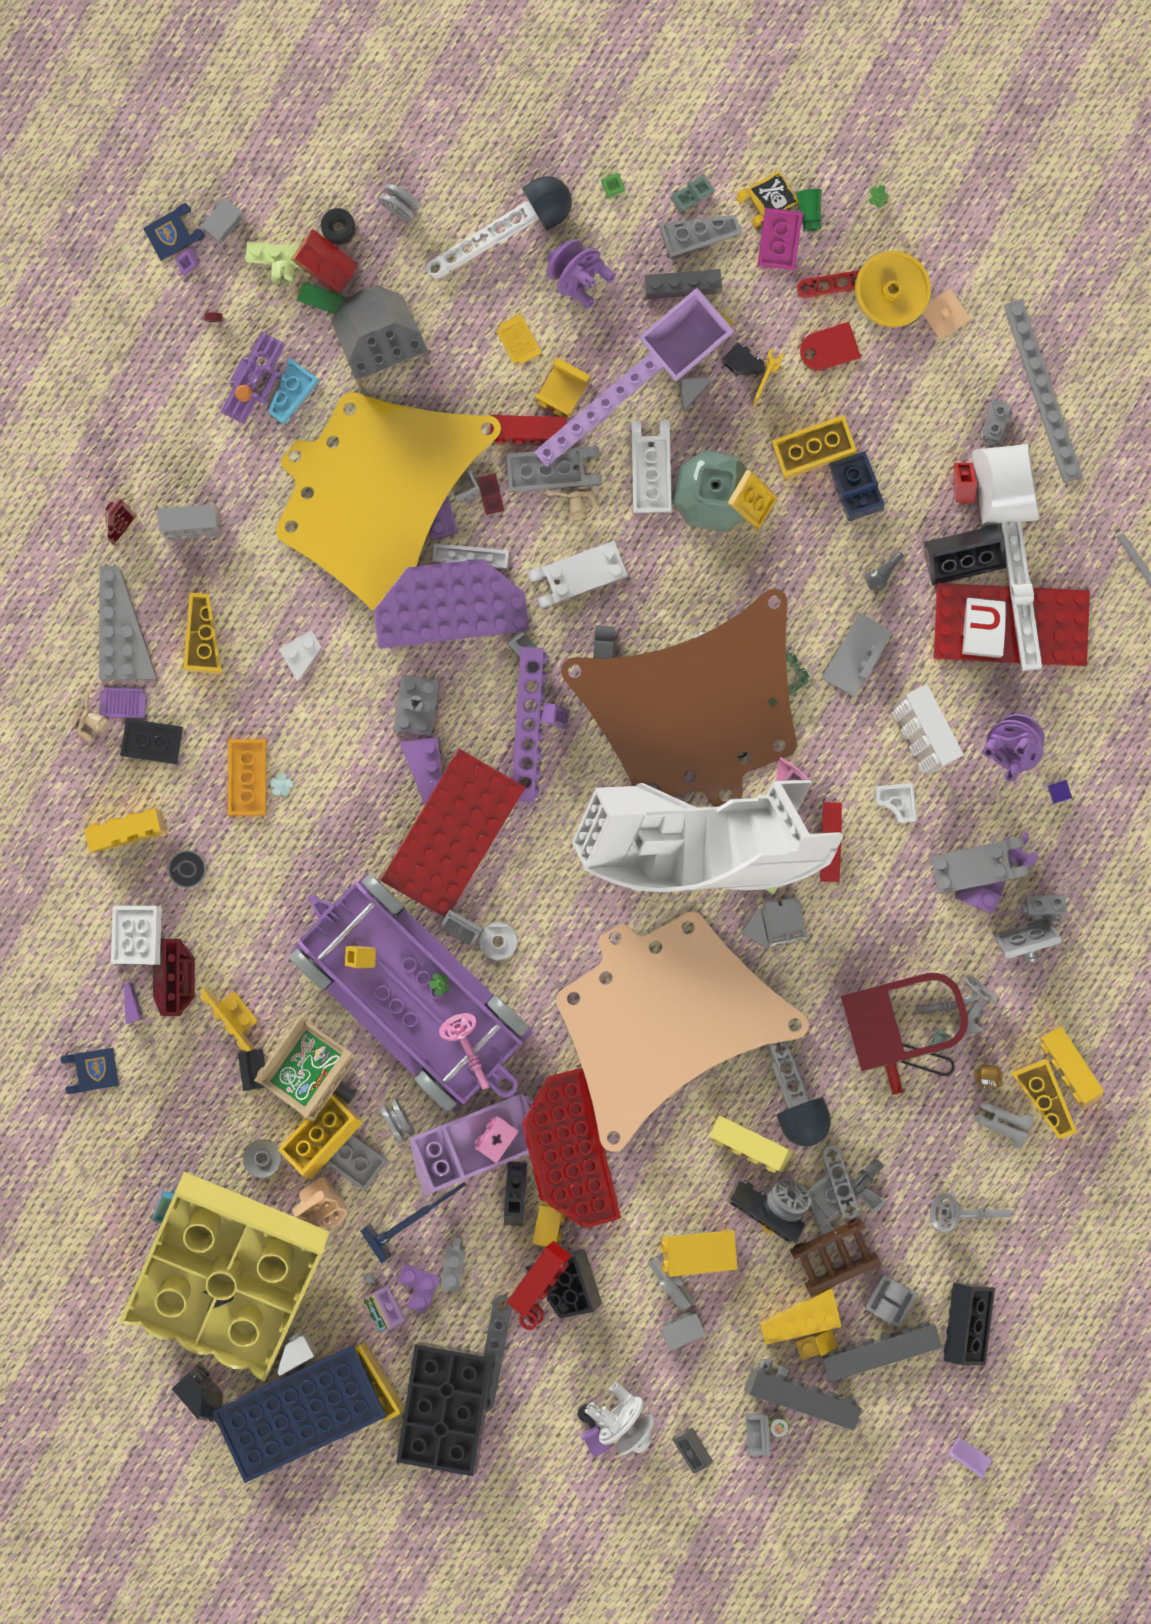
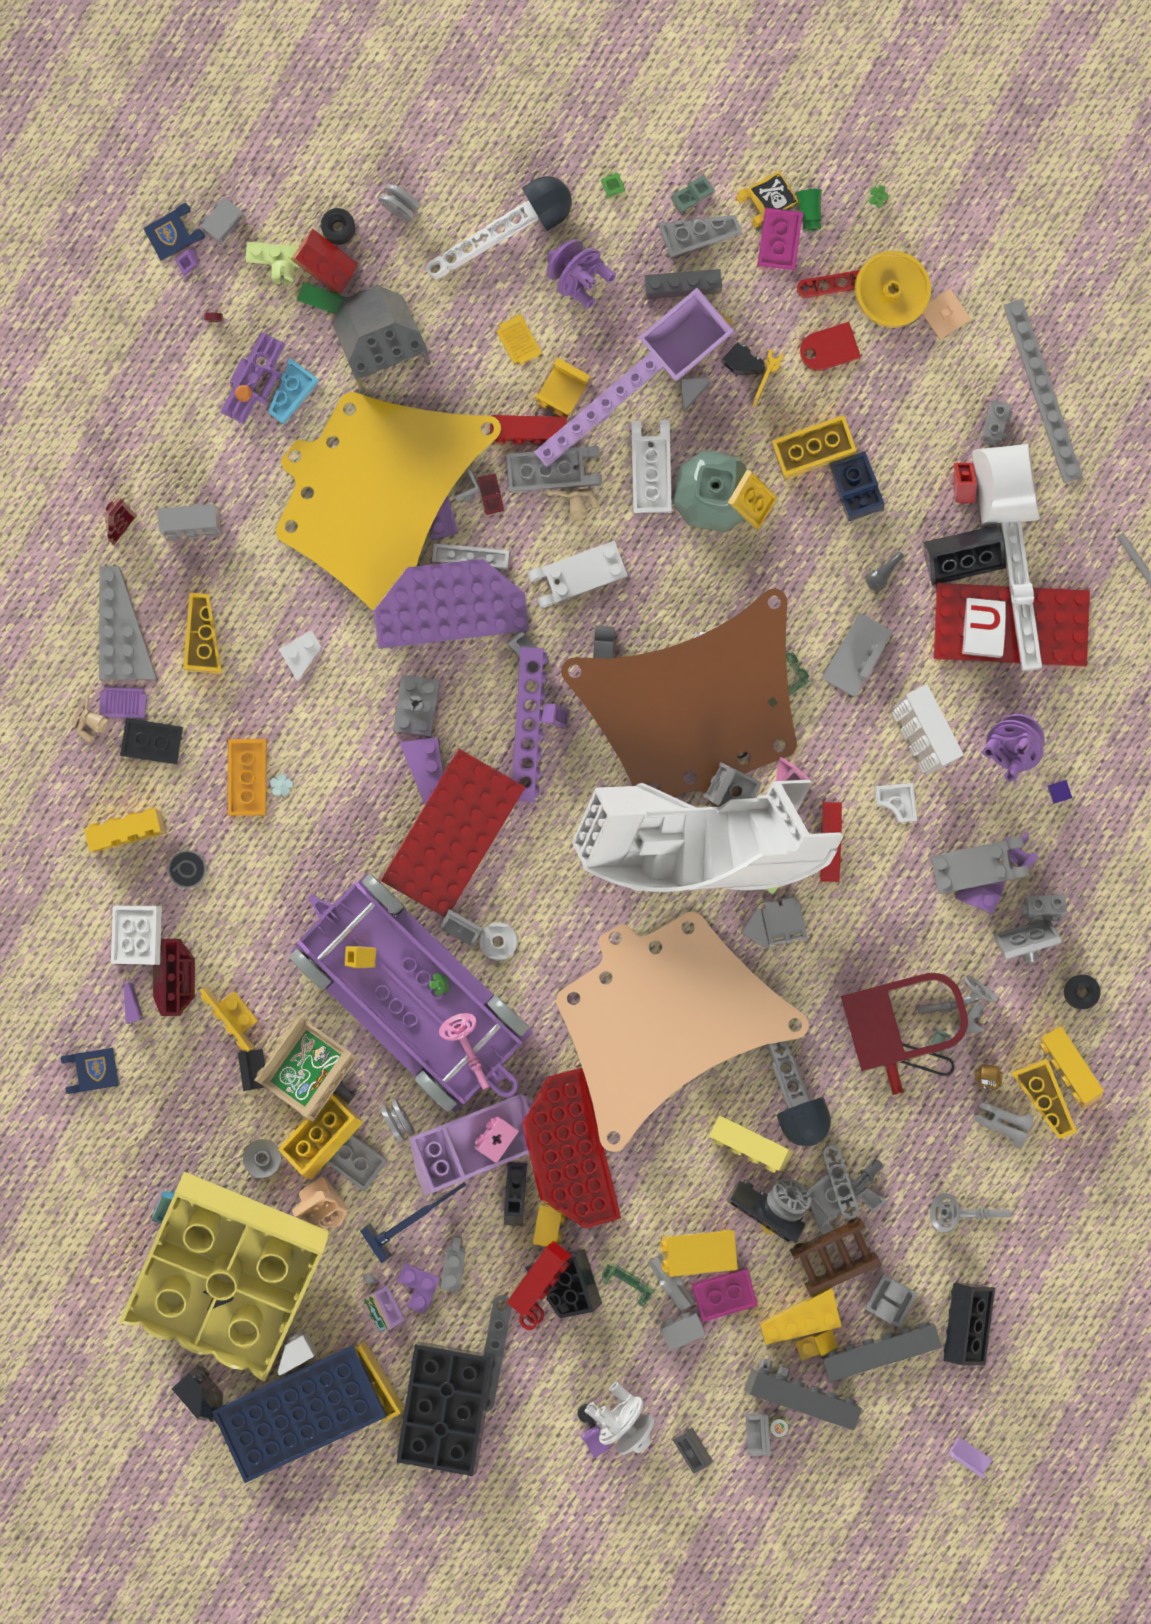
none -> clear green window [602,1262,654,1307]
none -> dark pink tile [691,1268,758,1322]
none -> light grey bracket [703,762,762,805]
none -> black tyre [1064,975,1101,1009]

